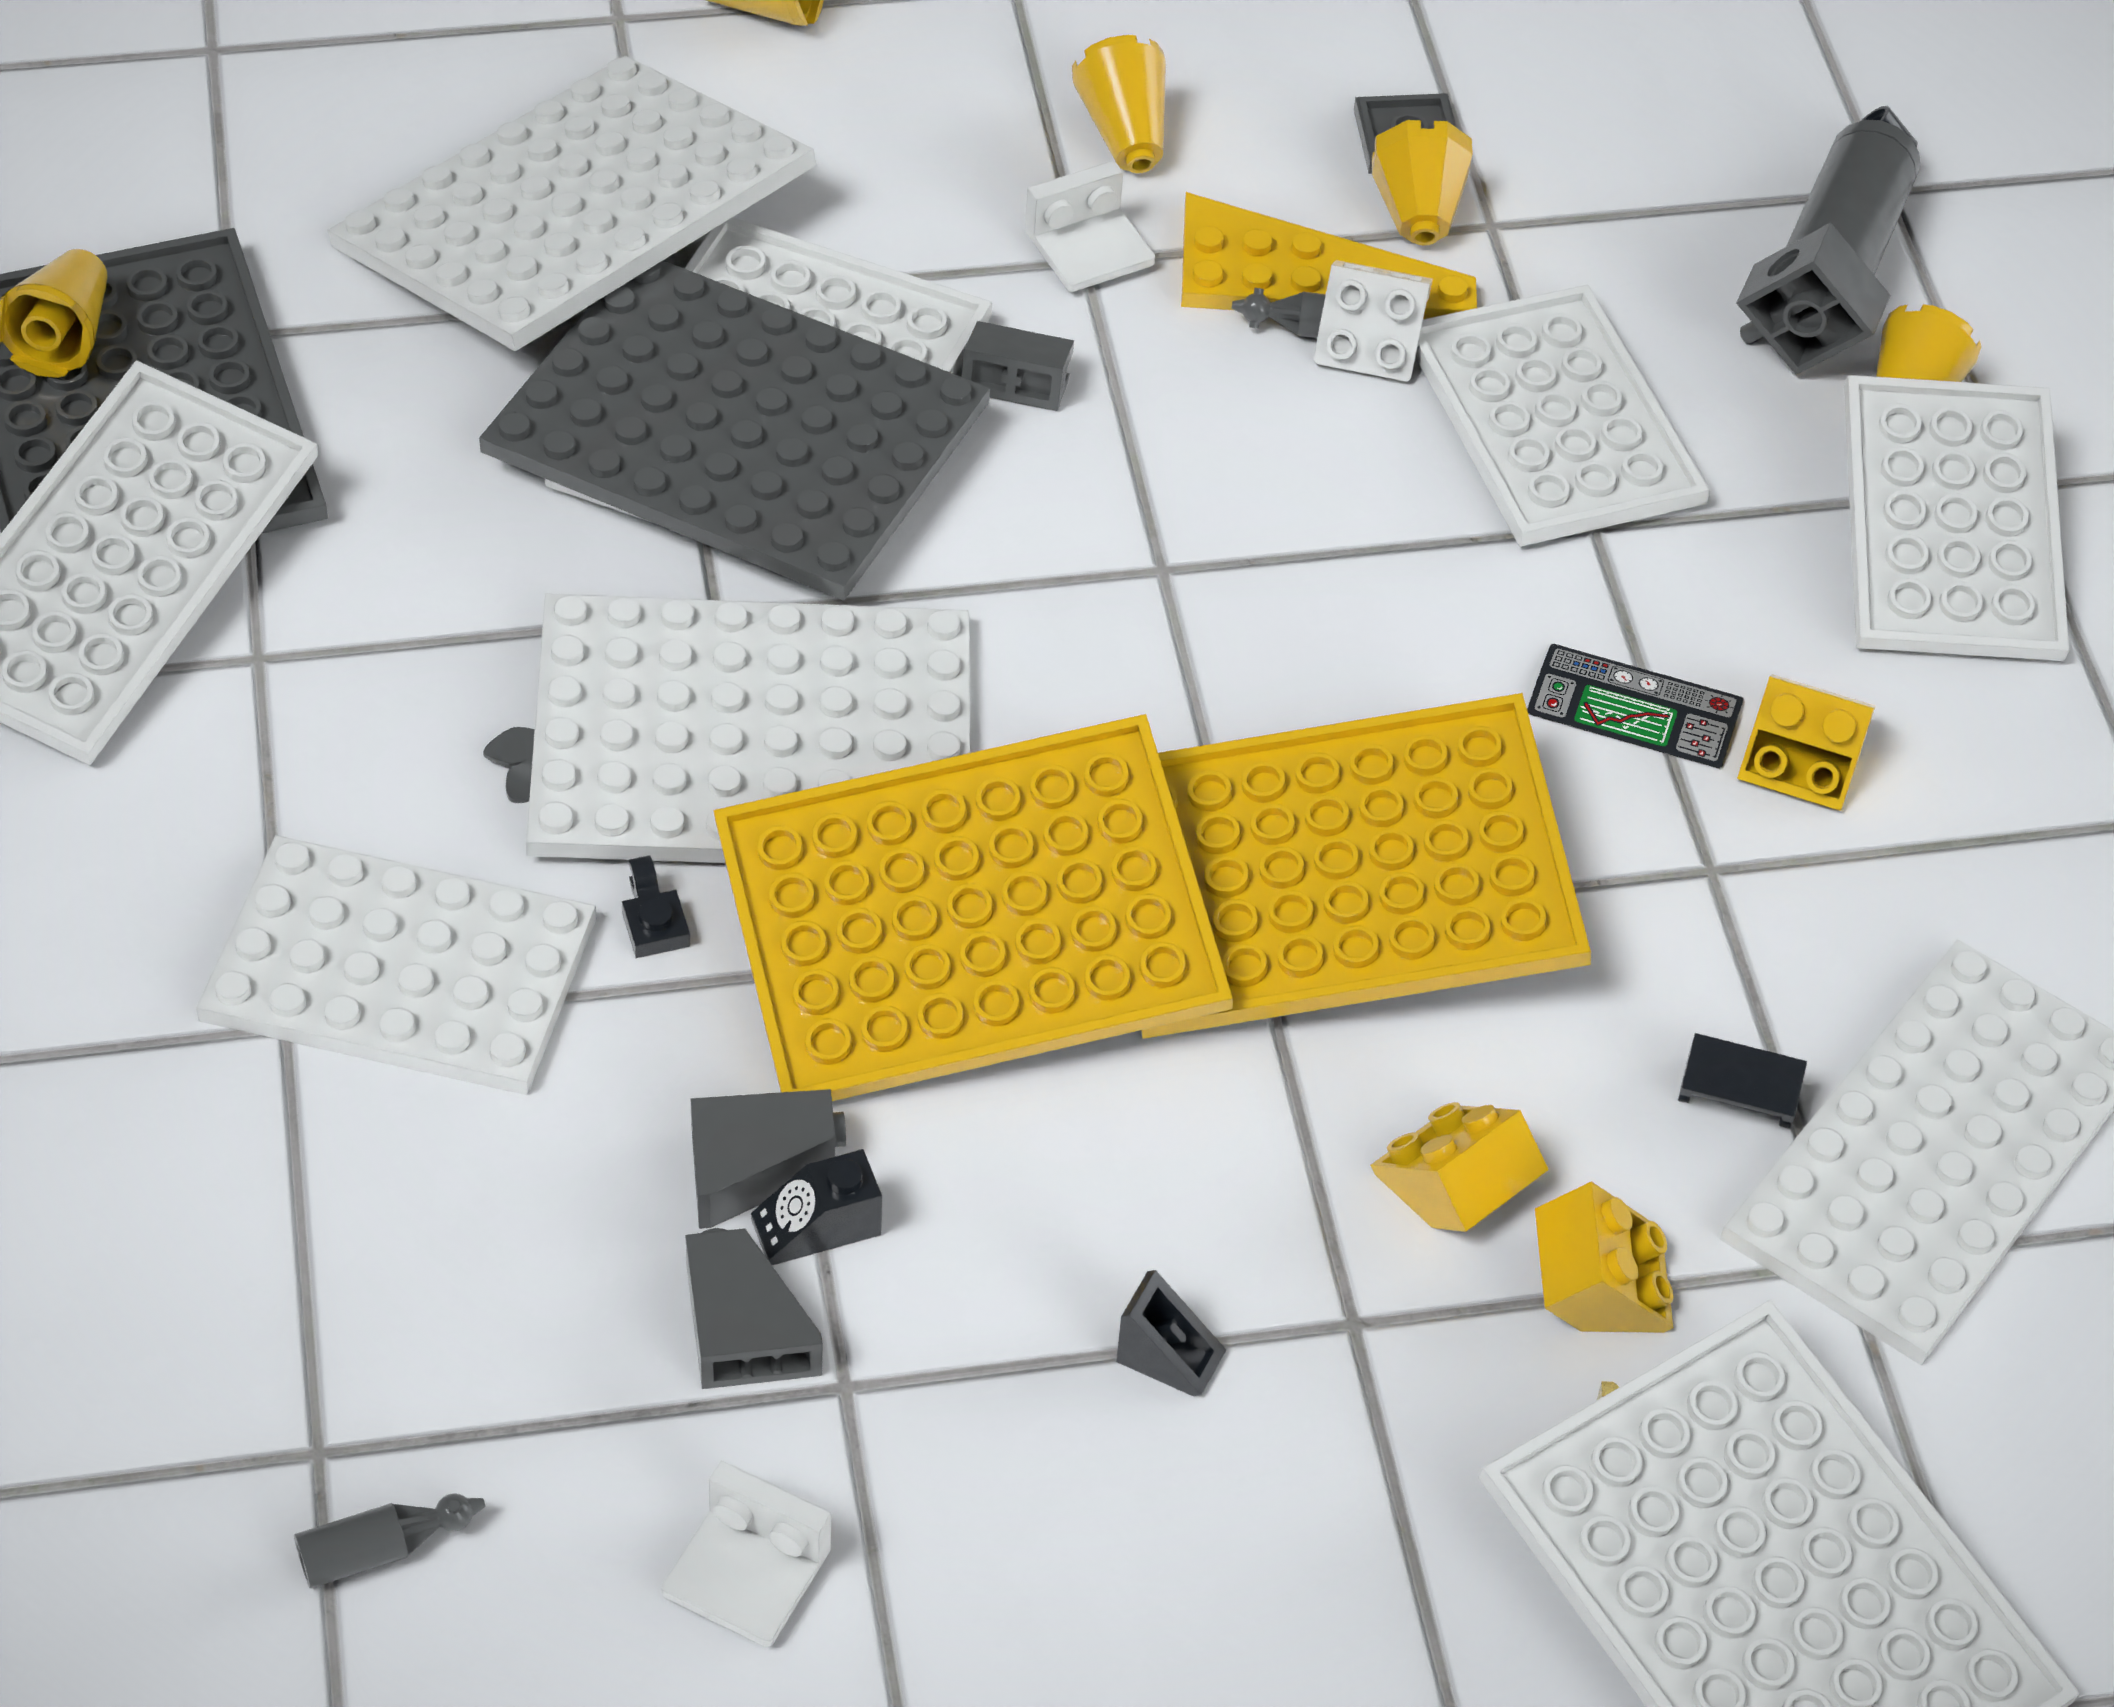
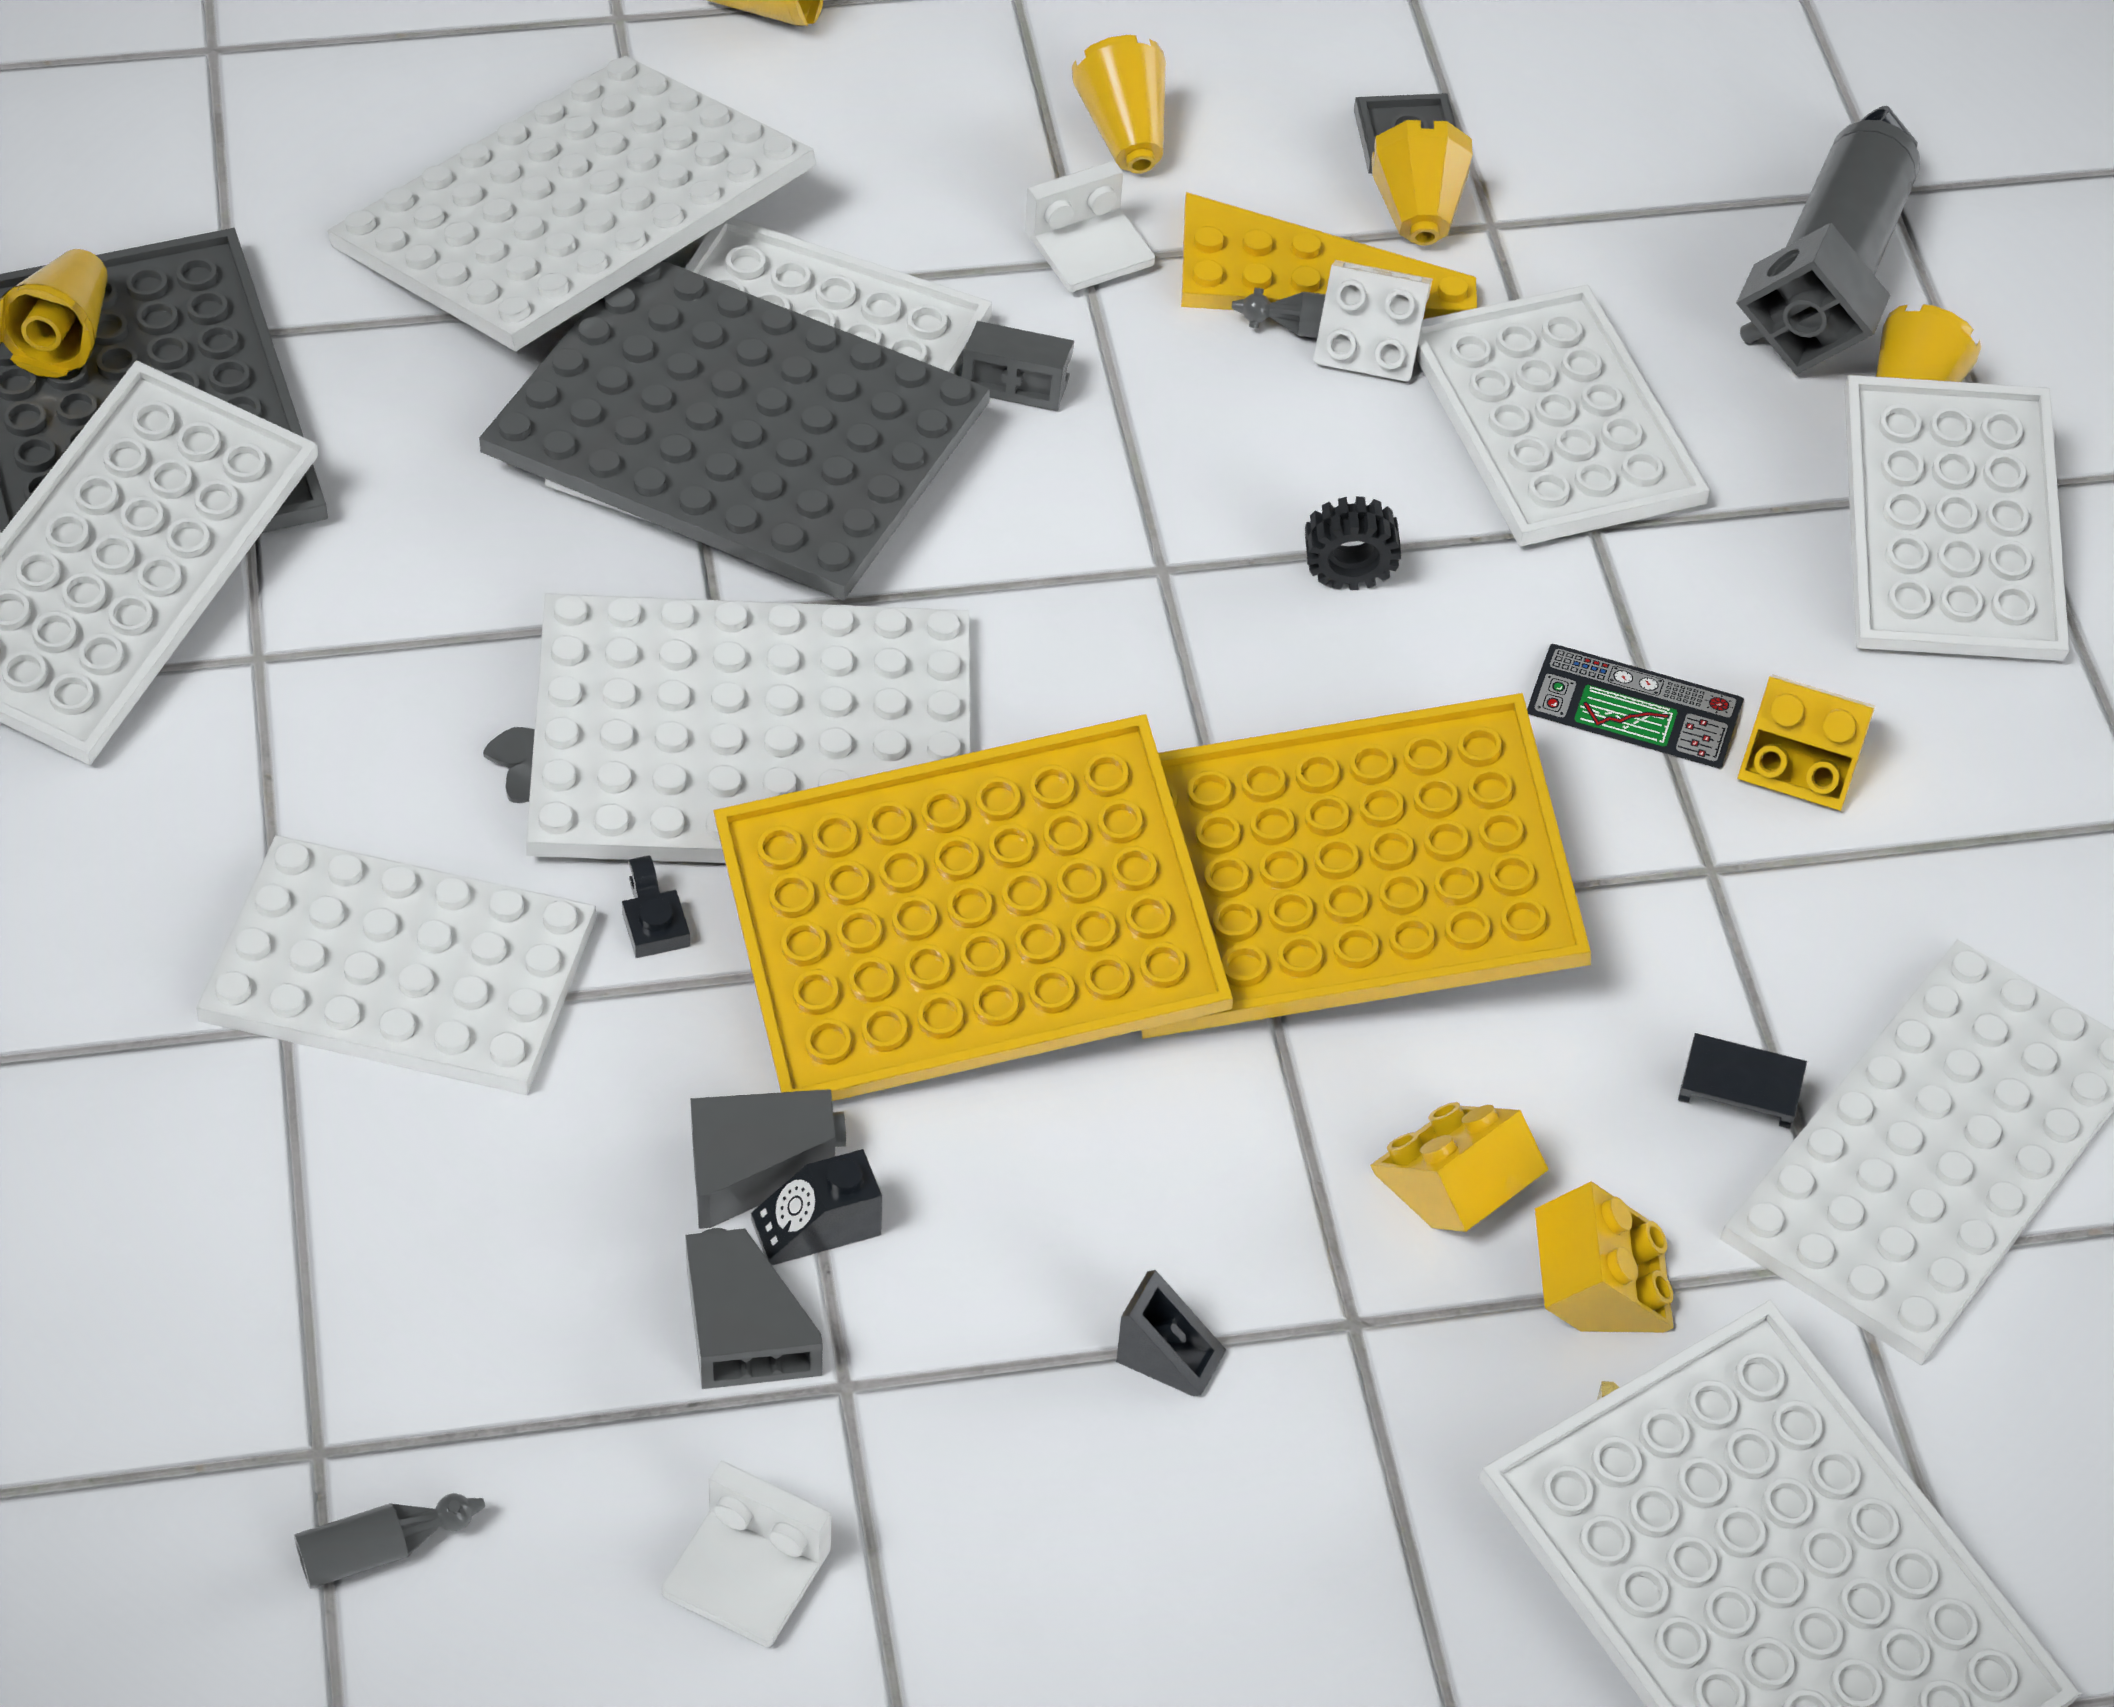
none -> black tyre [1305,496,1401,590]

